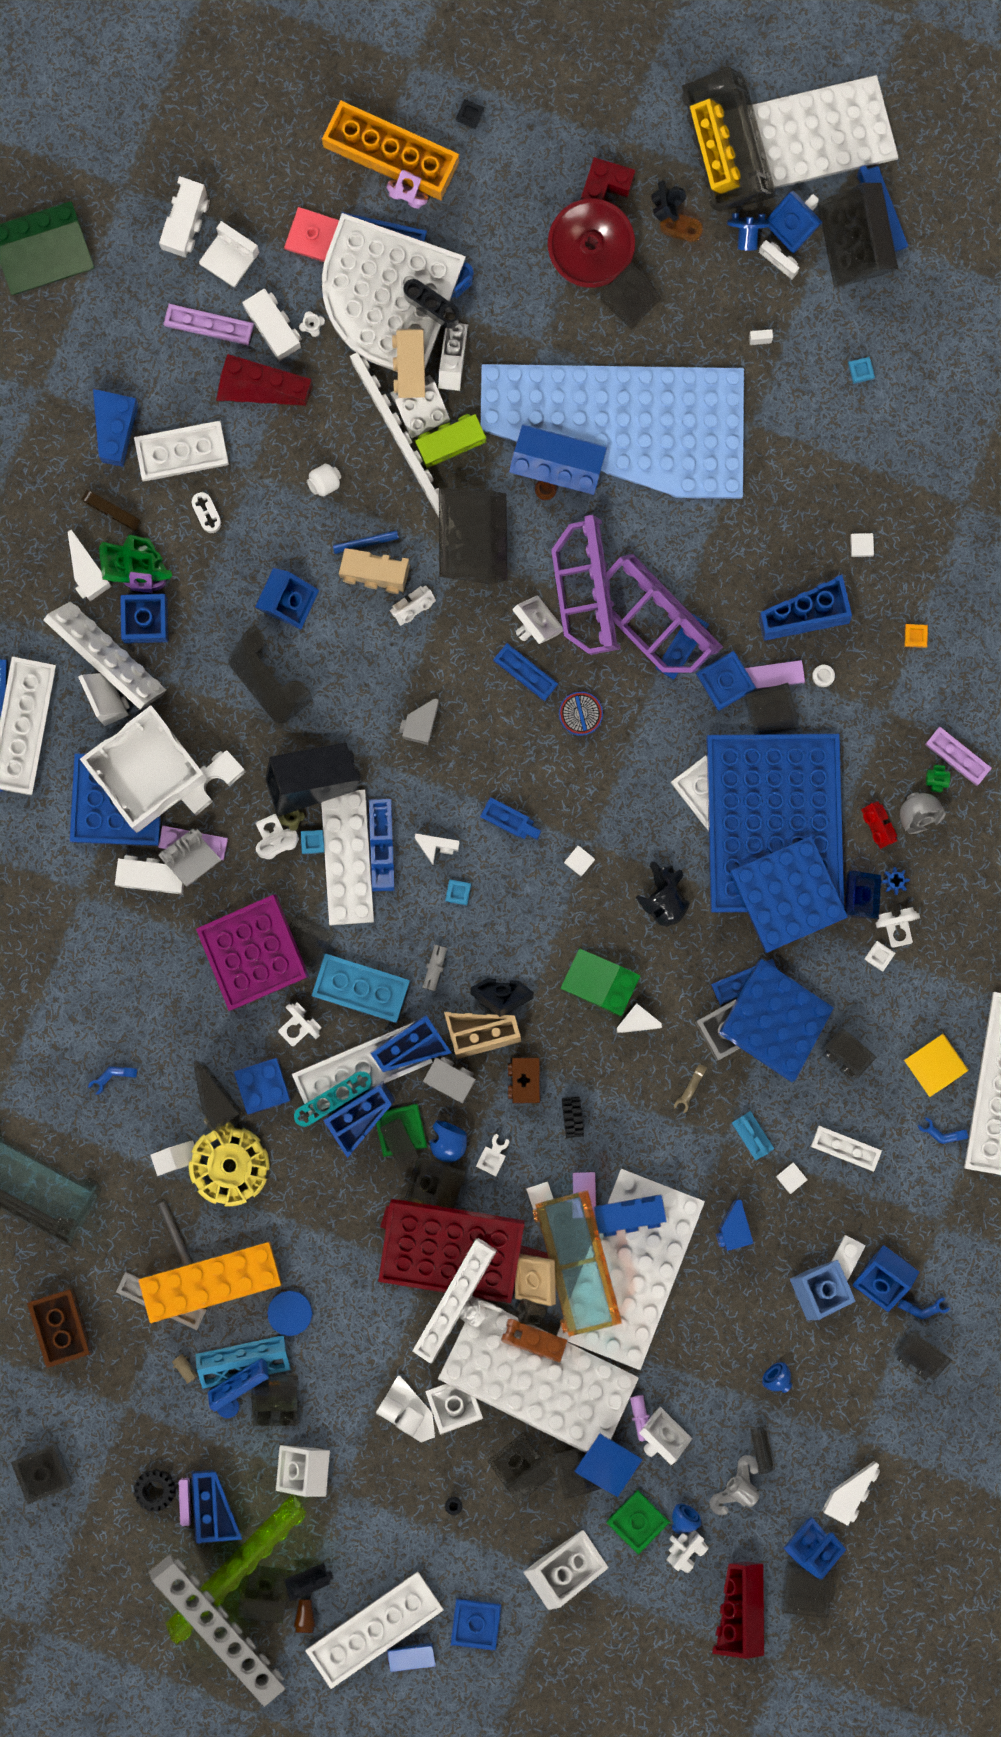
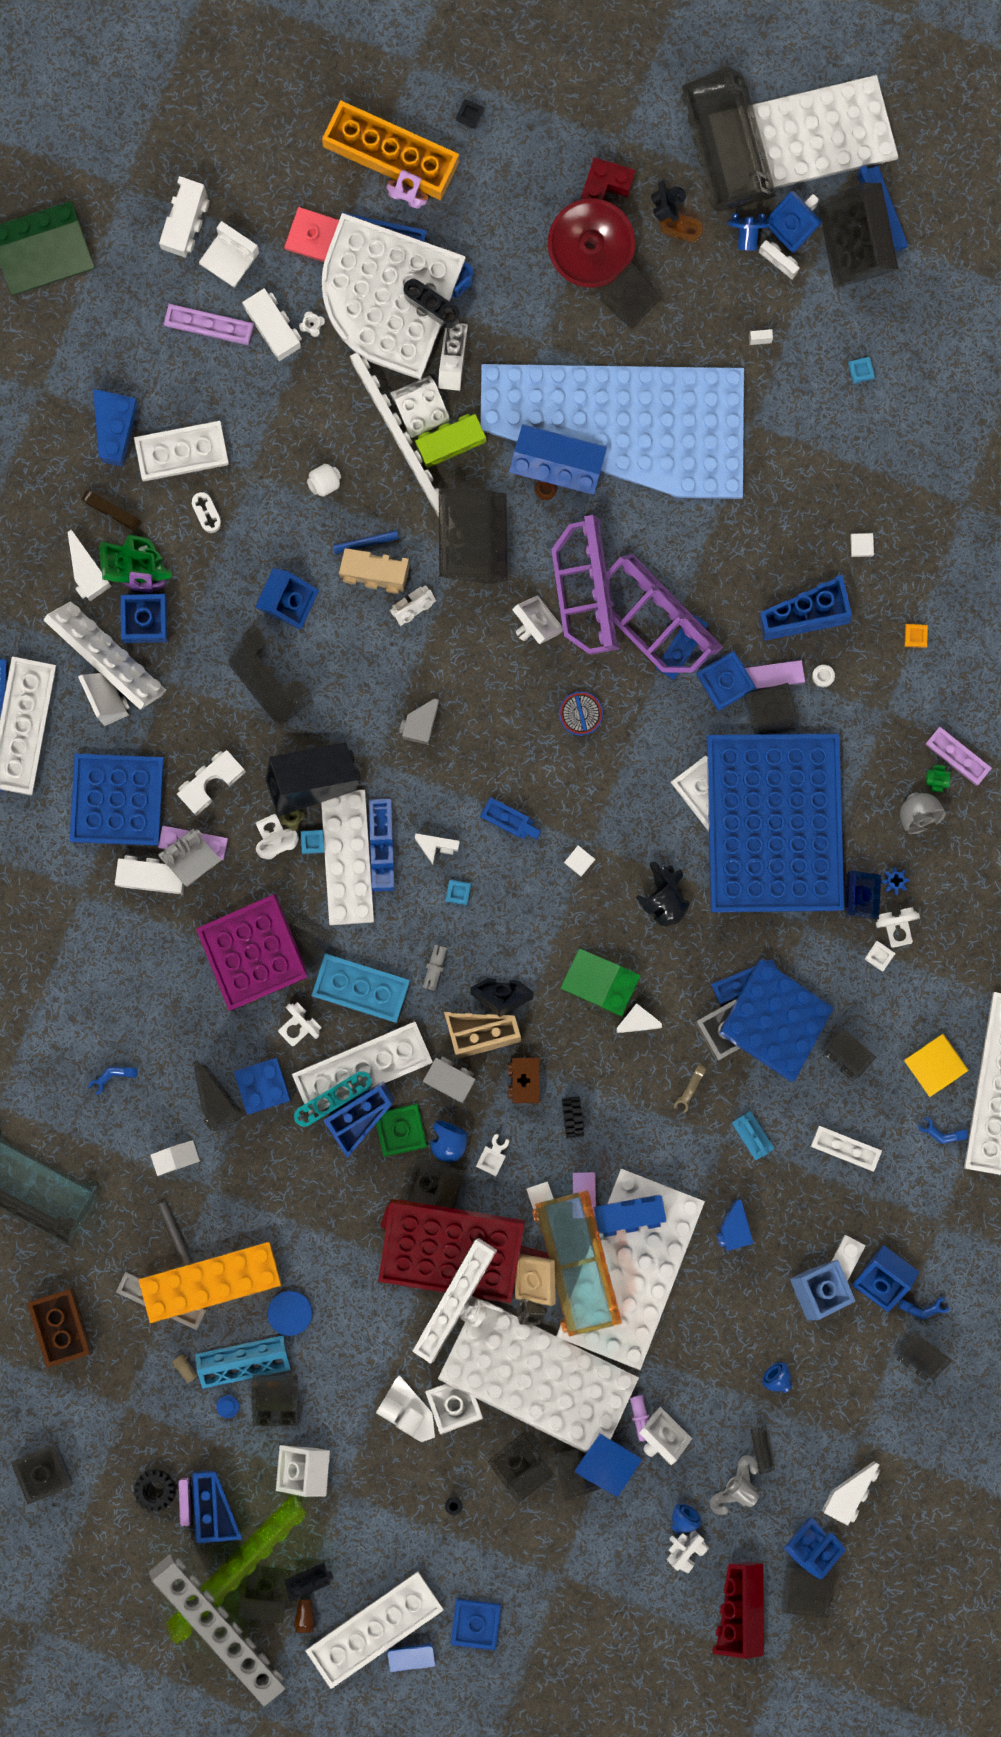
white tile [80,706,208,833] -> none
light yellow plate [188,1125,270,1207] -> none
blue tile [208,1358,269,1412] -> none
dark red wedge [216,354,313,406] -> none
blue wedge [370,1015,451,1072] -> none
clear smoke tile [380,1118,420,1168] -> none
tan wedge [392,329,425,398] -> none
blue tile [493,643,558,702] -> none
dark orange plate [501,1319,567,1363] -> none
white slope [524,1530,608,1610] -> none
green tile [606,1490,670,1555] -> none
yellow brick [690,99,741,194] -> none
blue plate [730,836,848,953] -> none
white tile [776,1163,807,1194] -> none
red hinge [861,801,898,849] -> none

